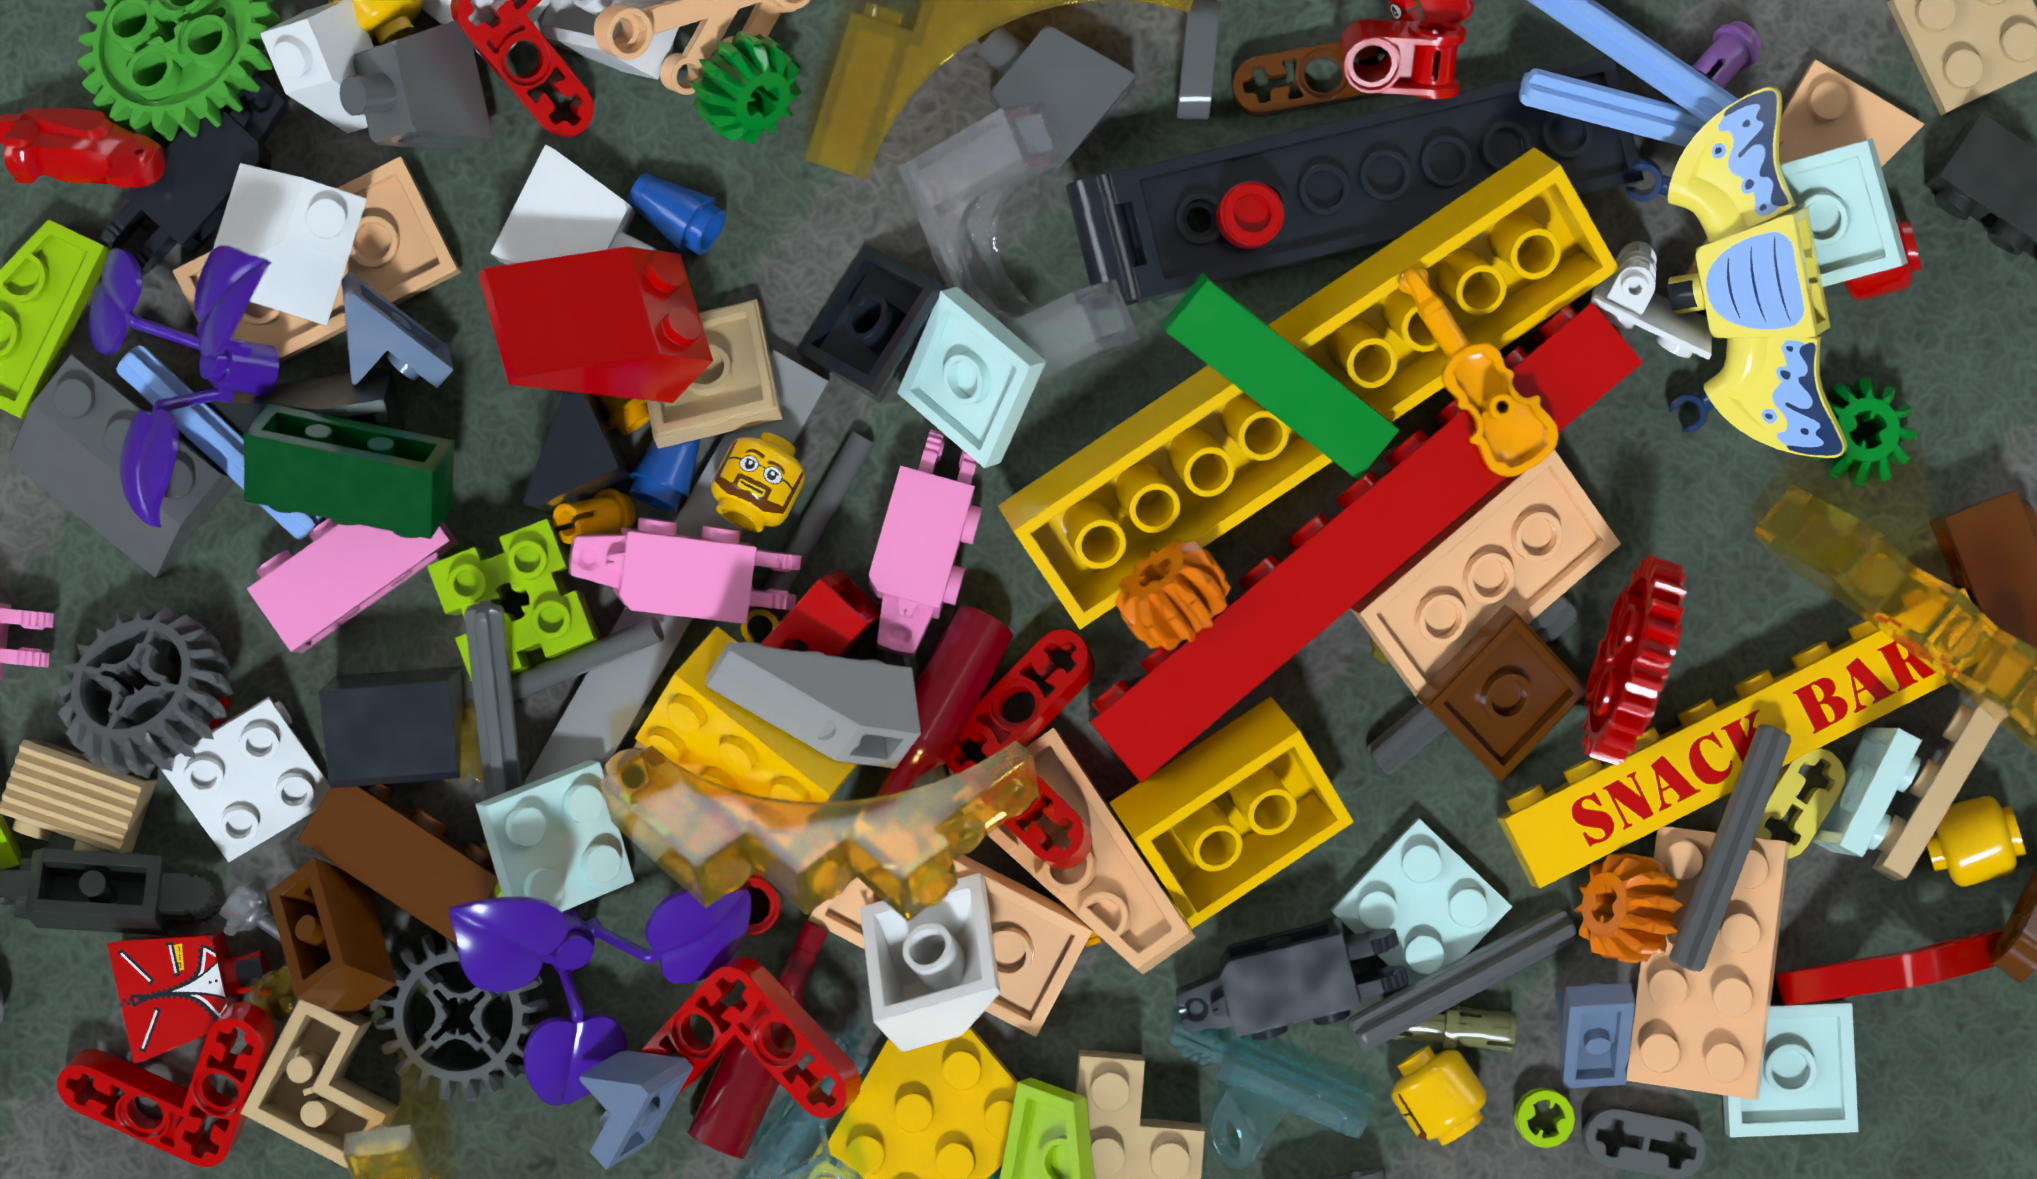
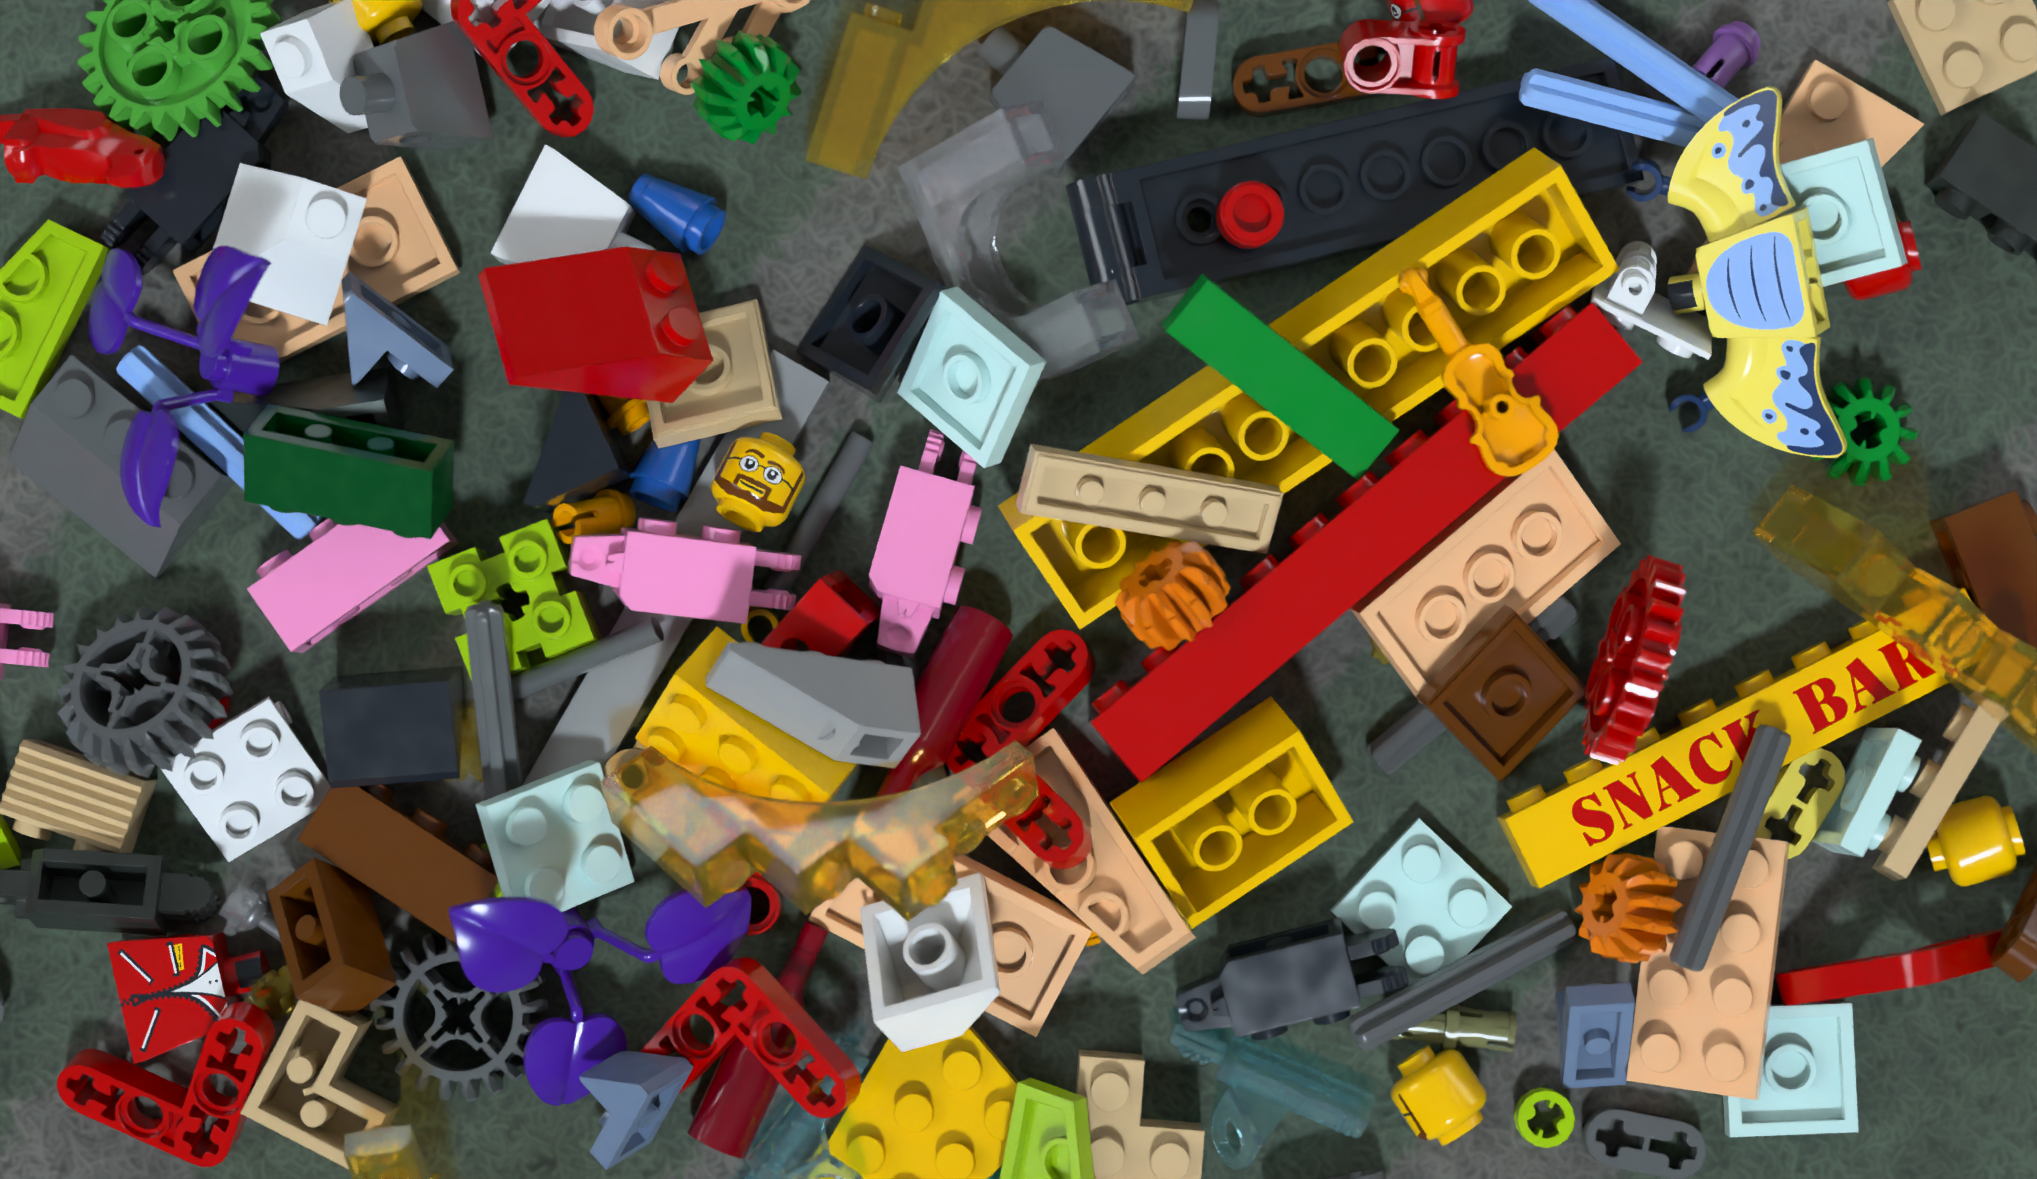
none -> tan tile [1015,444,1283,554]

